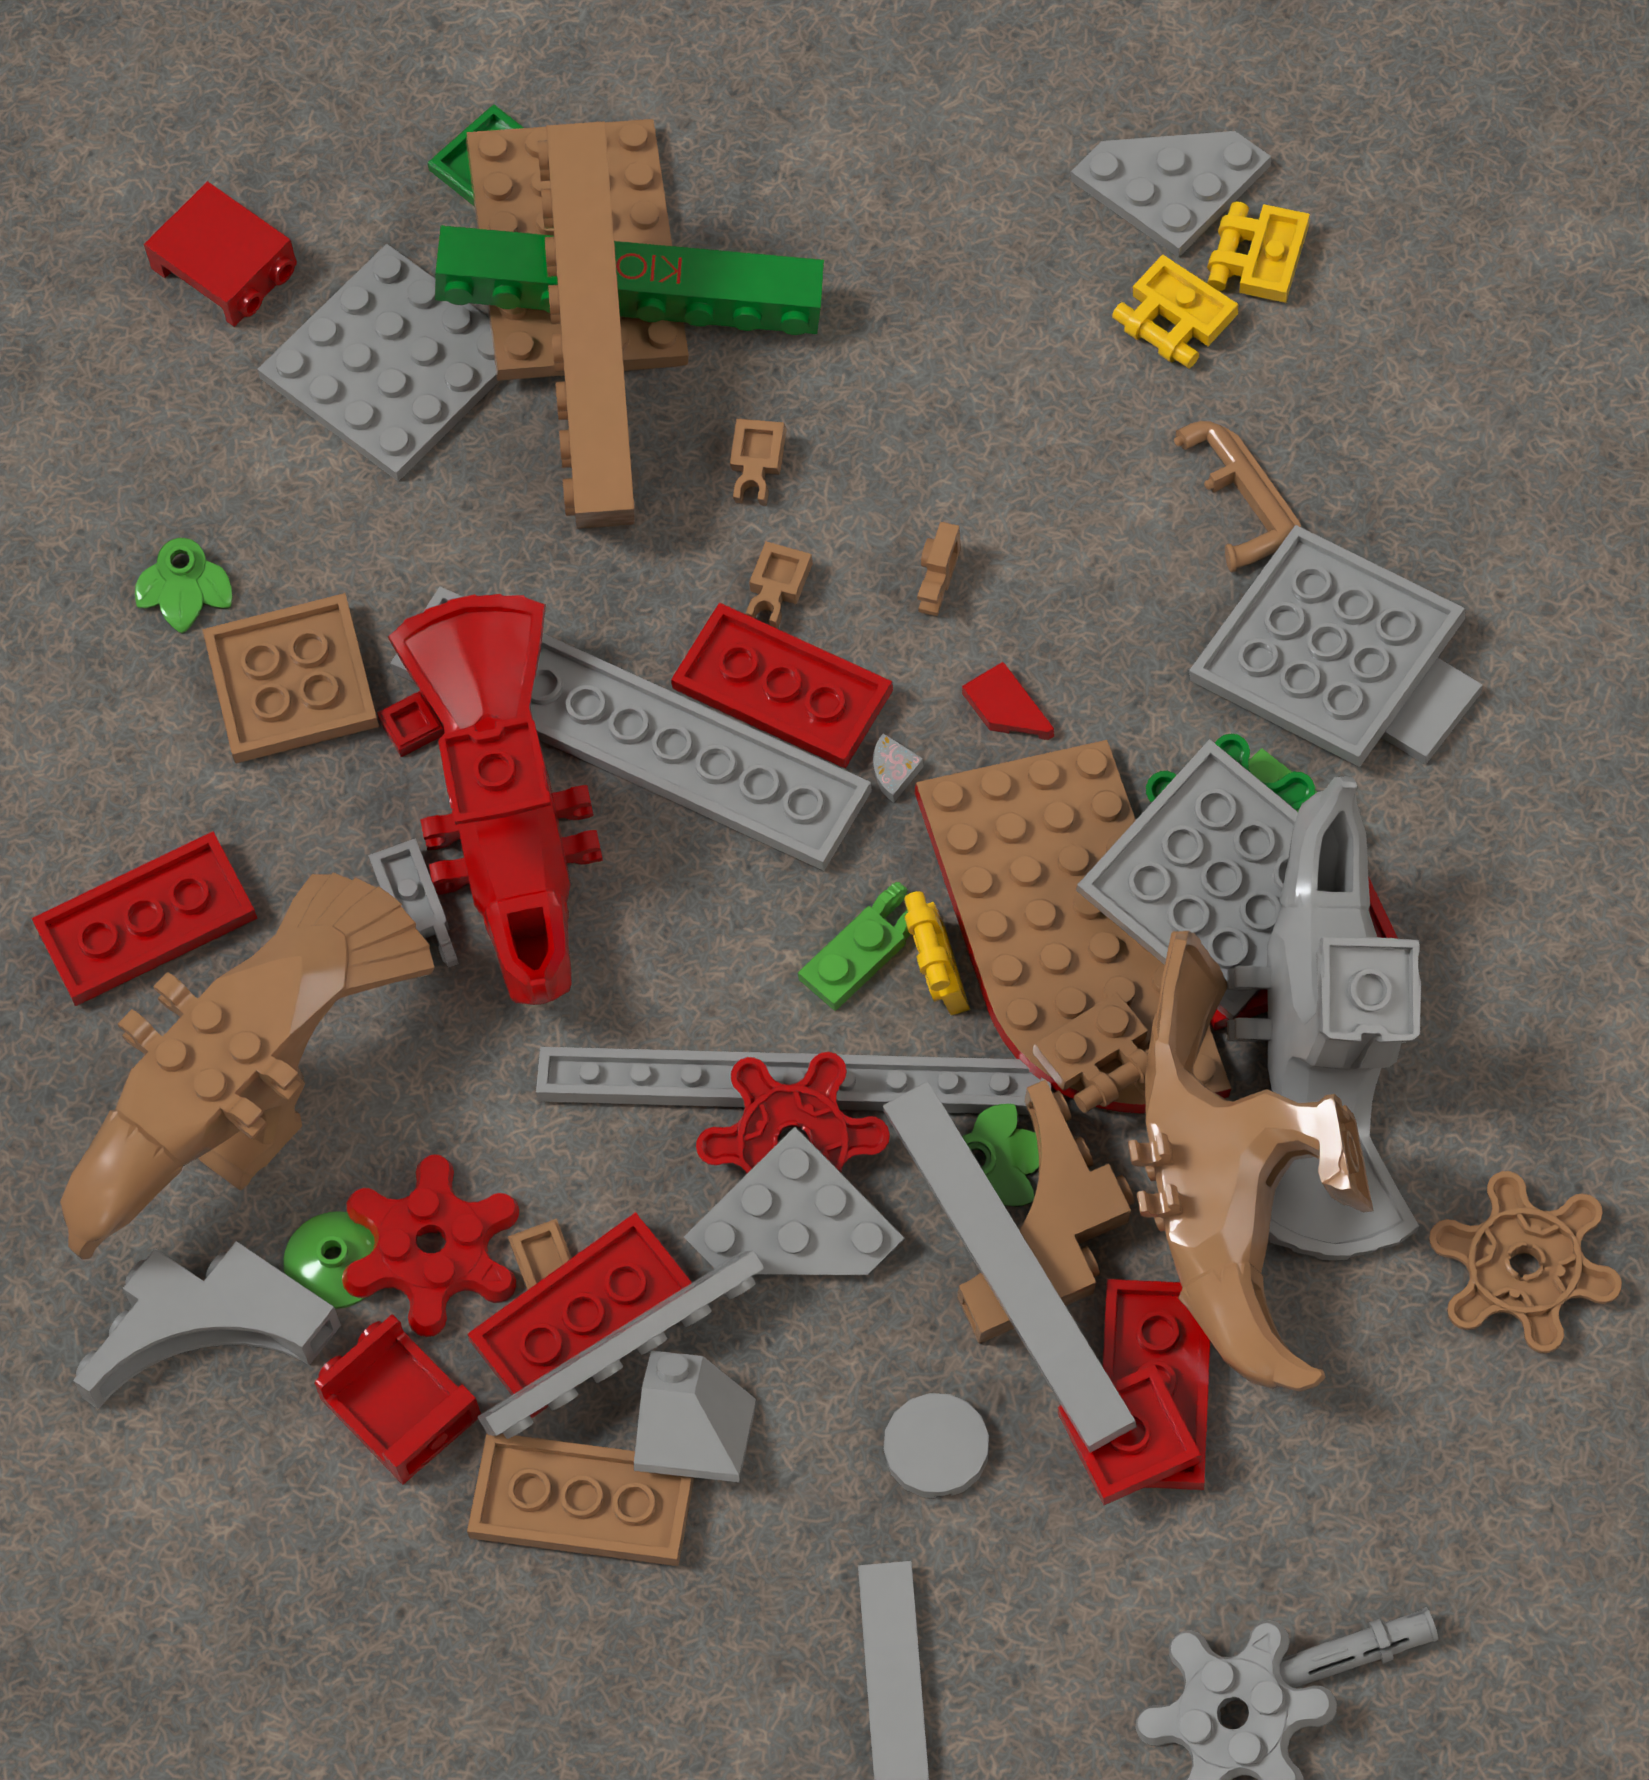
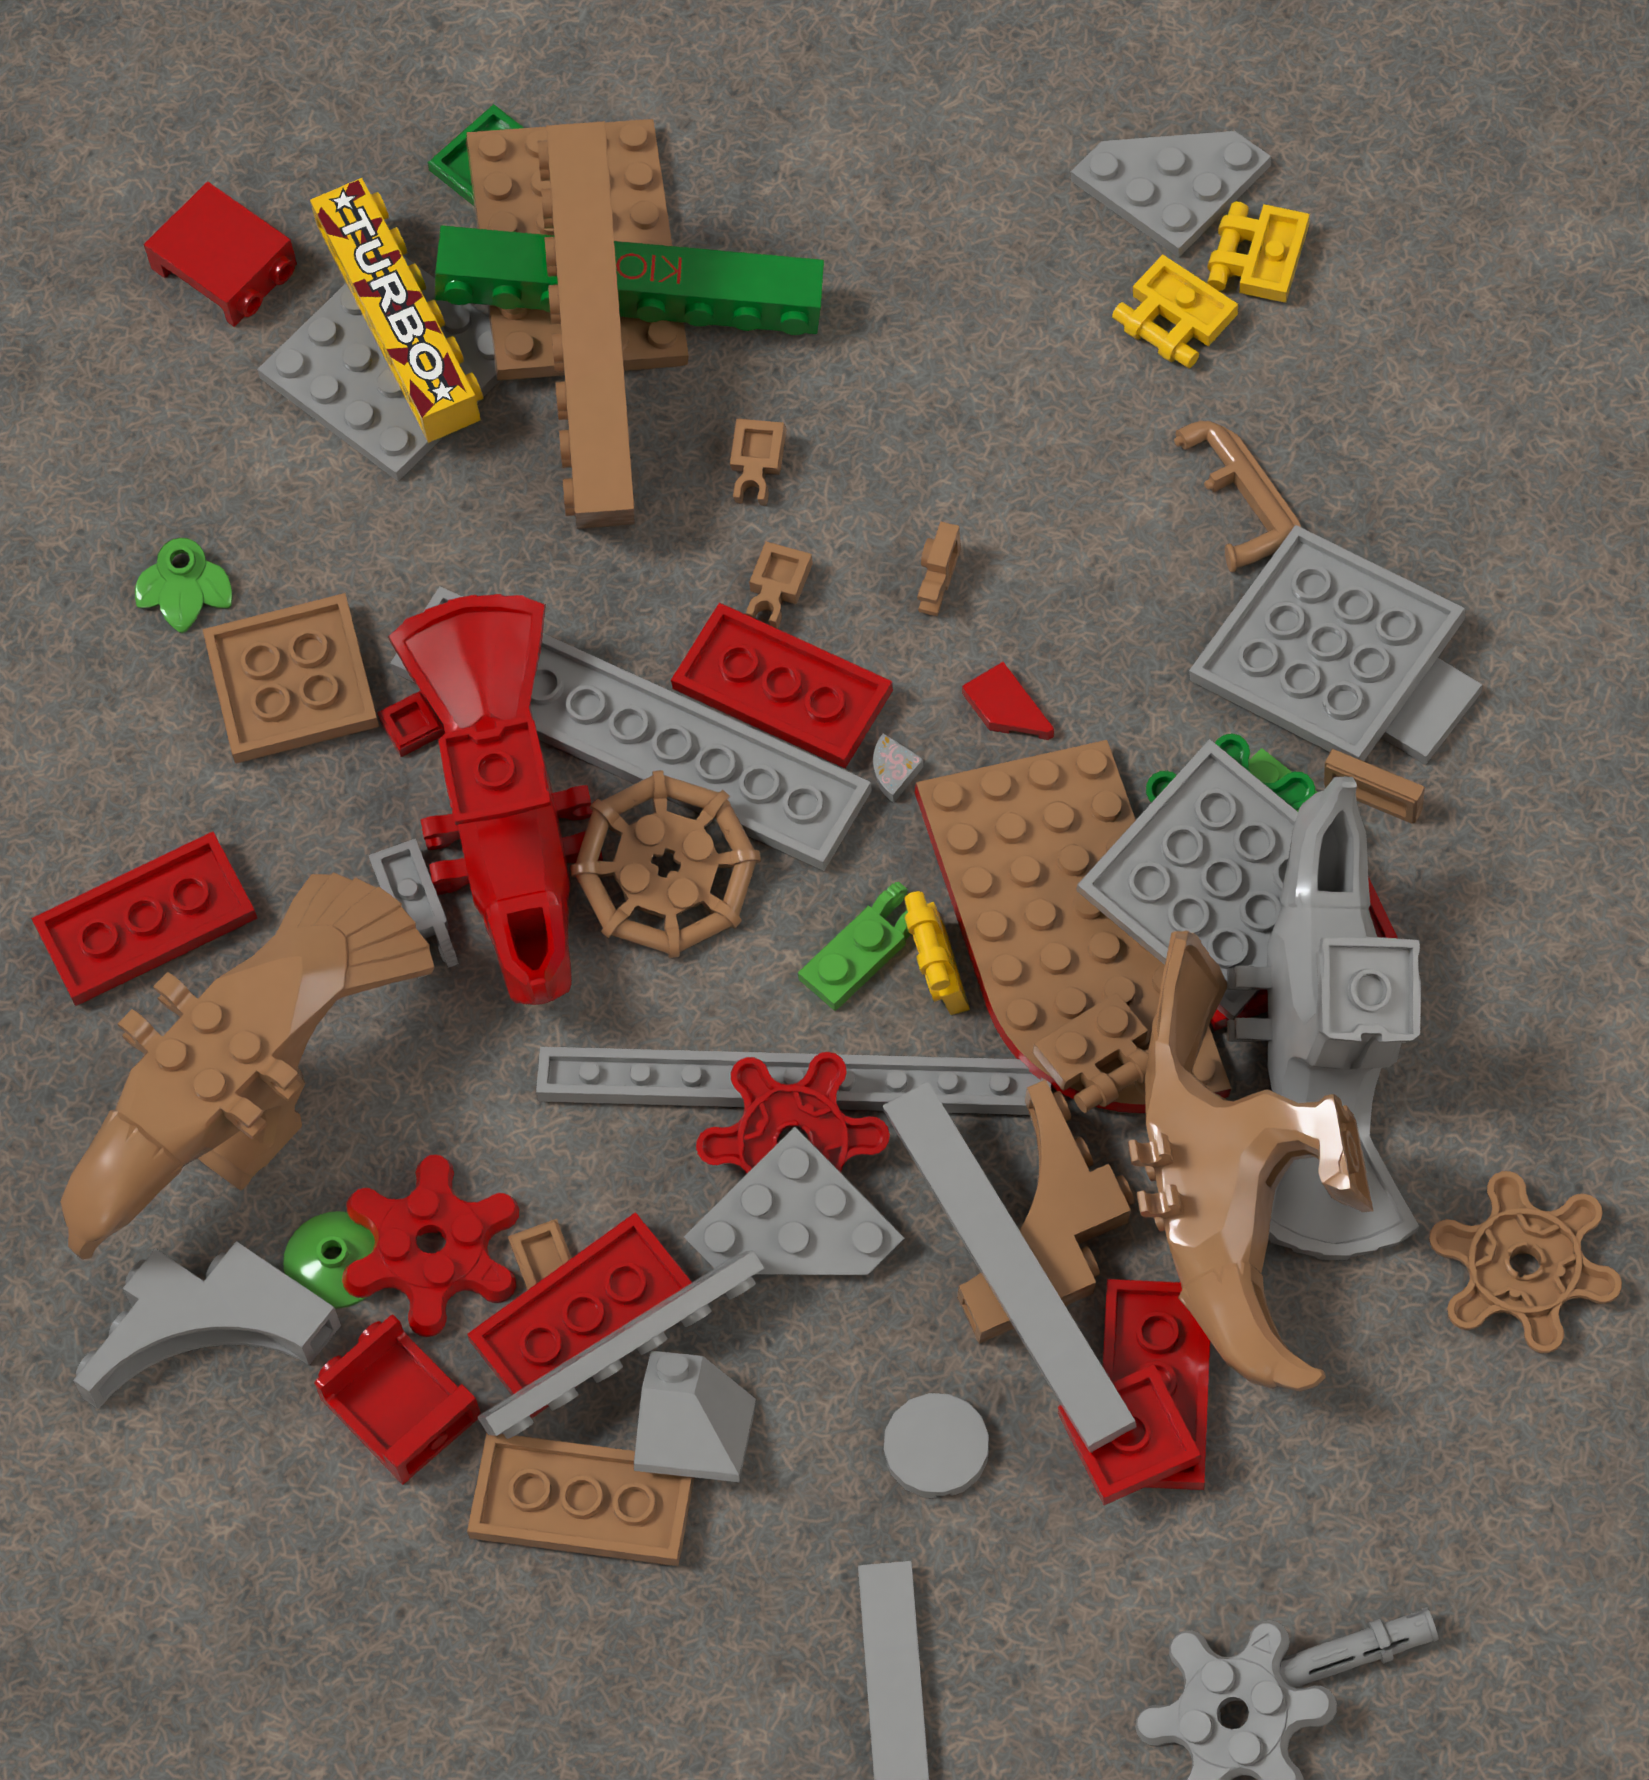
bright green plate [962,1104,1039,1206] -> none
none -> brick [310,178,483,443]
none -> medium nougat plate [570,770,761,958]
none -> medium nougat tile [1324,748,1425,824]

